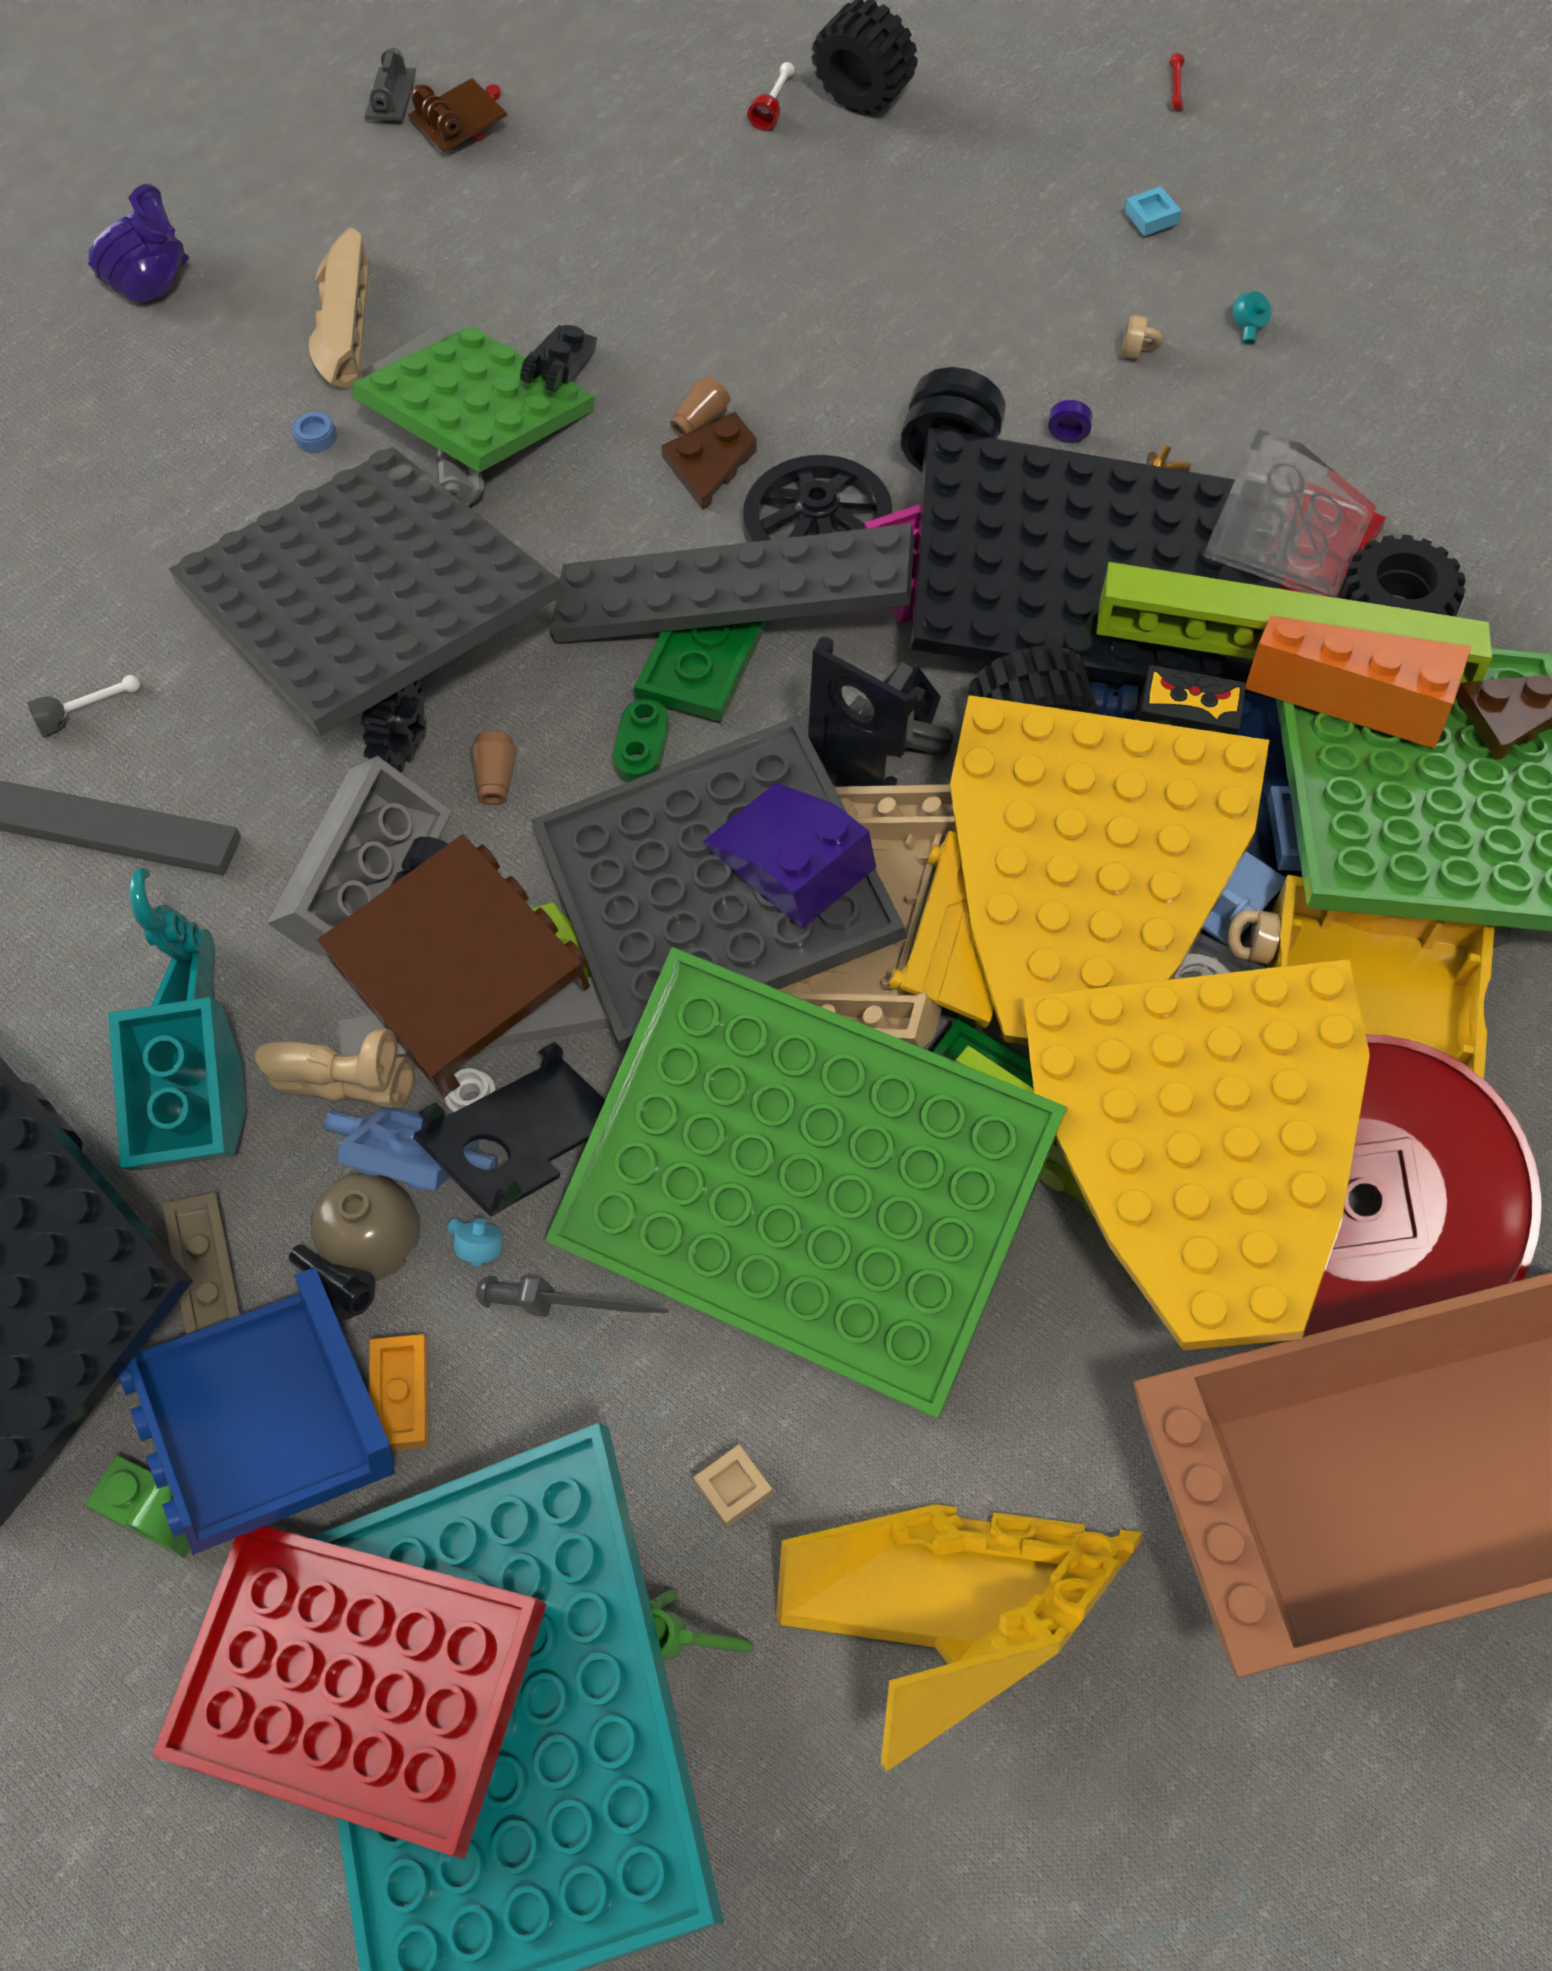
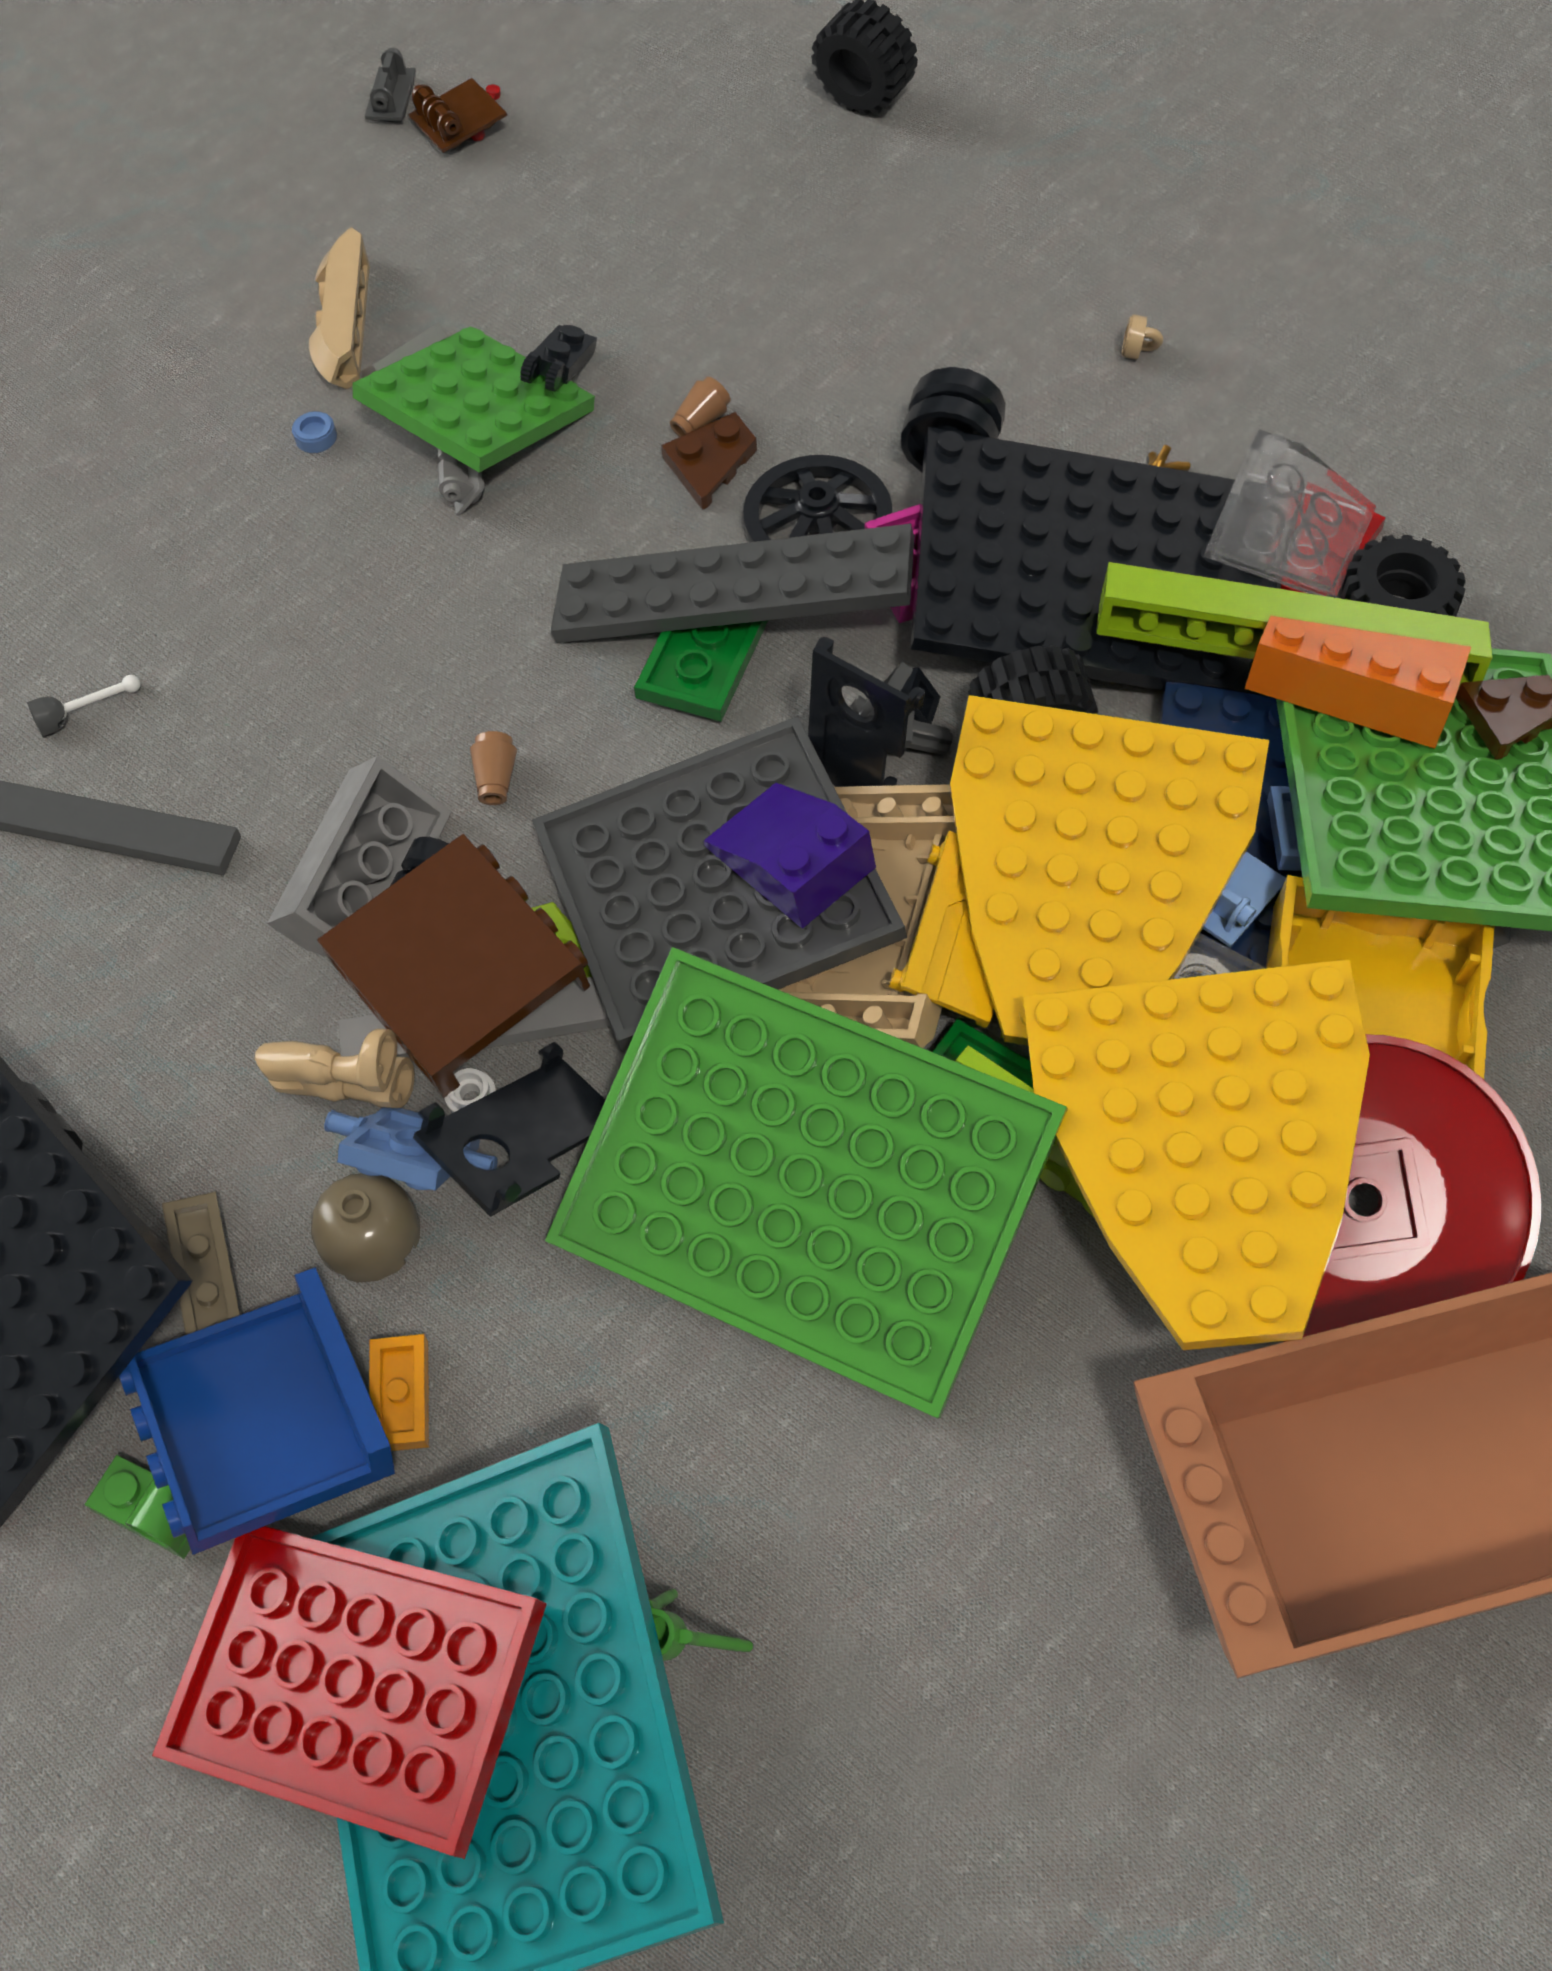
dark purple head [88,183,189,302] -> none
teal slope [108,868,247,1171] -> none
dark grey plate [169,447,564,736] -> none
black cone [289,1244,375,1320] -> none
black gear [361,679,427,773] -> none
medium azure piece [447,1218,504,1267] -> none
dark grey sword [476,1276,668,1317] -> none
green plate [613,698,670,783] -> none
tan plate [693,1444,773,1529] -> none
red hinge [747,62,795,131] -> none
yellow windscreen [776,1504,1143,1772] -> none
dark purple tile [1048,400,1093,442] -> none
dark blue wheel [1090,682,1138,720] -> none
medium azure plate [1124,186,1181,236] -> none
brick [1137,665,1246,735] -> none
red hinge [1169,53,1185,111] -> none
tan tile [1228,909,1281,964] -> none
teal piece [1233,291,1271,345] -> none

